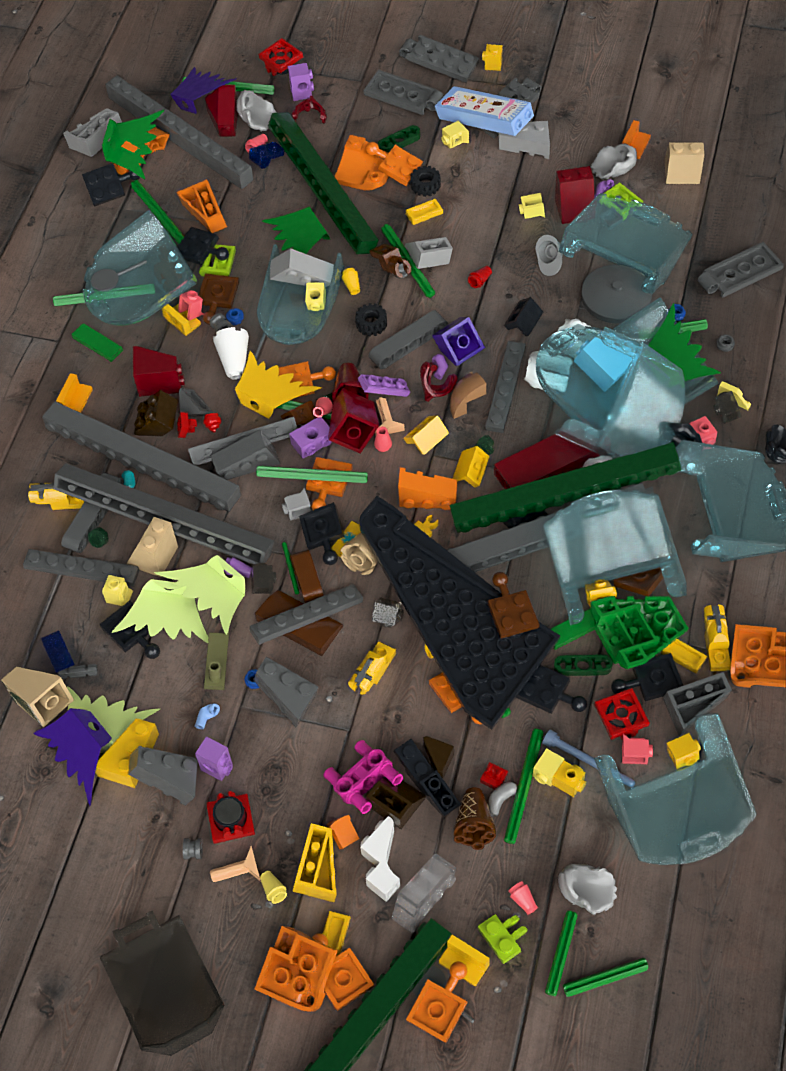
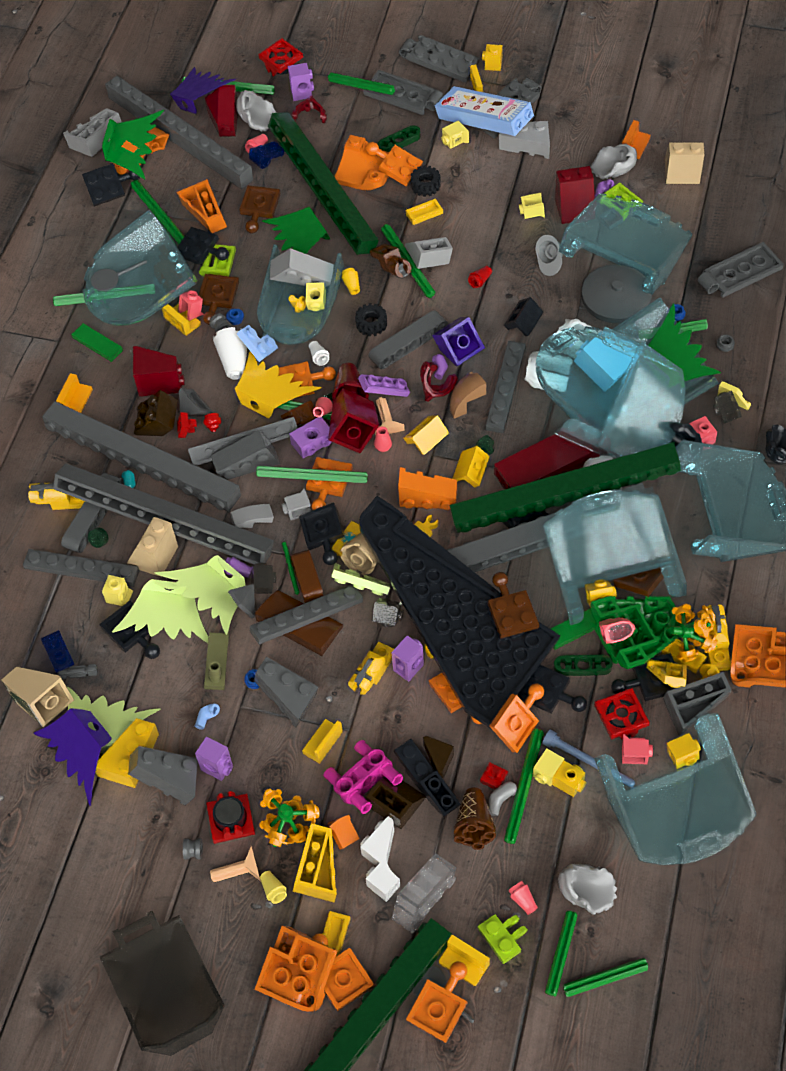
none -> dark grey slope [228,584,255,619]
none -> light grey slope [230,504,274,528]
none -> light blue plate [237,325,278,362]
none -> reddish brown plate [240,185,281,233]
none -> light orange plant [259,789,319,847]
none -> yellow plate [288,295,306,313]
none -> yellow panel [302,719,343,764]
none -> white cone [309,341,329,366]
none -> green axle [328,72,395,95]
none -> yellowish green wing [332,563,390,596]
none -> medium lavender brick [392,636,424,682]
none -> yellow tile [470,64,483,92]
none -> orange plate [490,683,544,753]
none -> rock [599,617,635,644]
none -> yellow wing [646,660,687,688]
none -> light orange plant [670,604,718,662]
none -> yellow plate [699,663,720,680]

